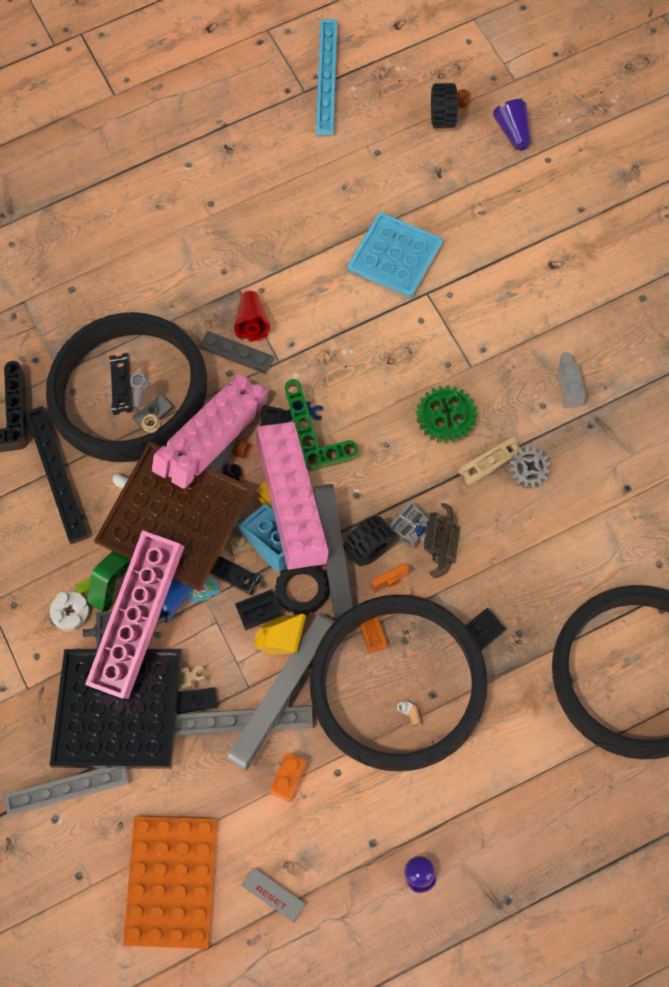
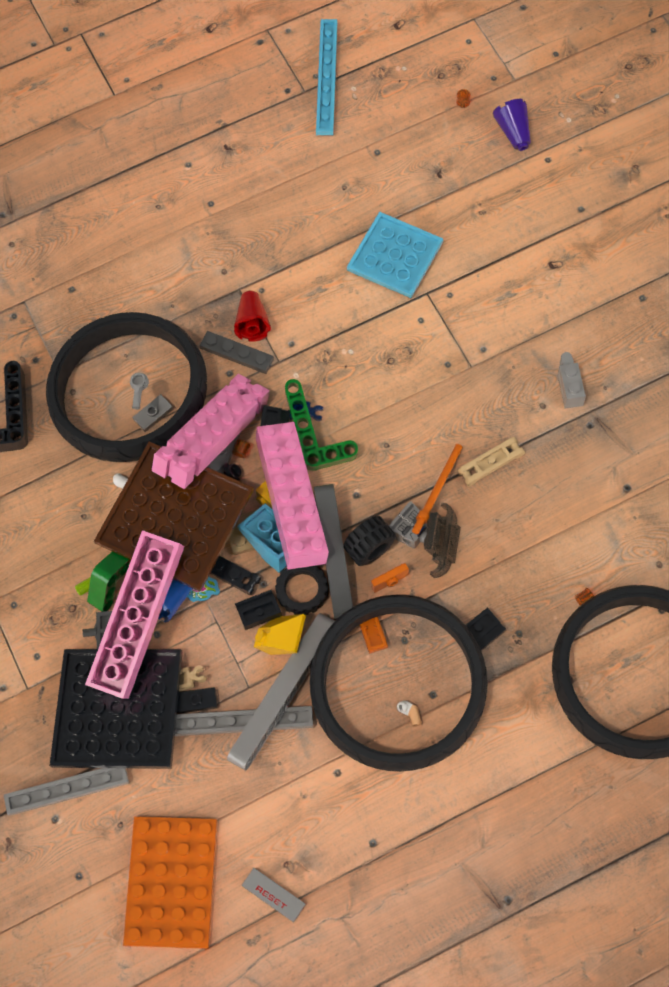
black plate [25,406,89,544] -> none
white plate [50,592,90,631] -> none
black plate [109,353,133,415] -> none
tan plate [142,414,161,433] -> none
orange piece [270,752,307,803] -> none
dark purple helmet [404,856,436,894] -> none
green gear [416,385,478,444] -> none
black tyre [431,83,458,128] -> none
light grey gear [508,447,551,489] -> none
none -> orange bar [412,444,463,534]
none -> clear orange axle [575,587,594,606]

